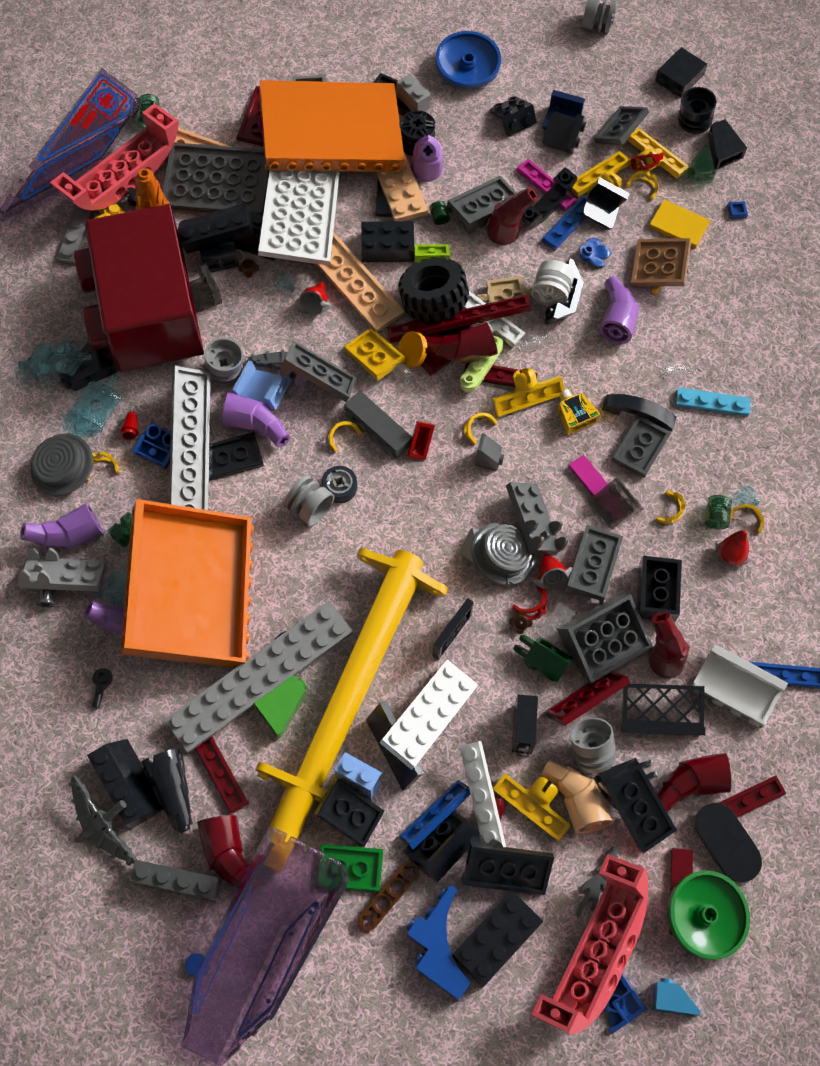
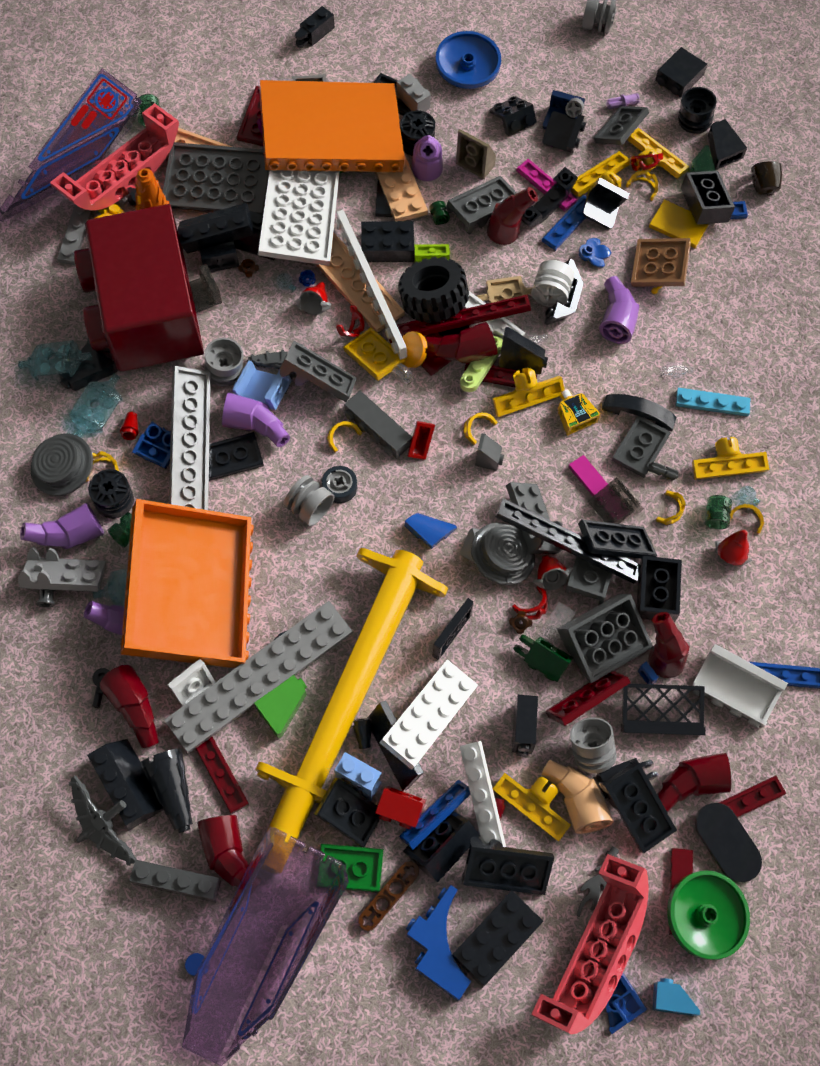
none -> black wheel [88,469,134,519]
none -> dark red piece [100,665,159,748]
none -> white plate [167,659,216,706]
none -> black hinge [295,6,335,48]
none -> clear blue plate [299,270,316,287]
none -> white plate [335,210,407,360]
none -> red helmet [336,305,364,337]
none -> black cone [352,718,372,749]
none -> red slope [376,786,427,829]
none -> blue slope [405,513,457,549]
none -> dark tan slope [456,129,496,179]
none -> black plate [495,498,641,584]
none -> black slope [498,327,548,374]
none -> light grey wheel [565,98,584,118]
none -> black tile [578,519,657,559]
none -> lavender axle [606,93,640,109]
none -> blue tile [638,661,659,684]
none -> dark grey piece [648,461,679,480]
none -> black brick [681,171,735,225]
none -> yellow plate [692,437,770,480]
none -> dark brown helmet [751,161,783,196]

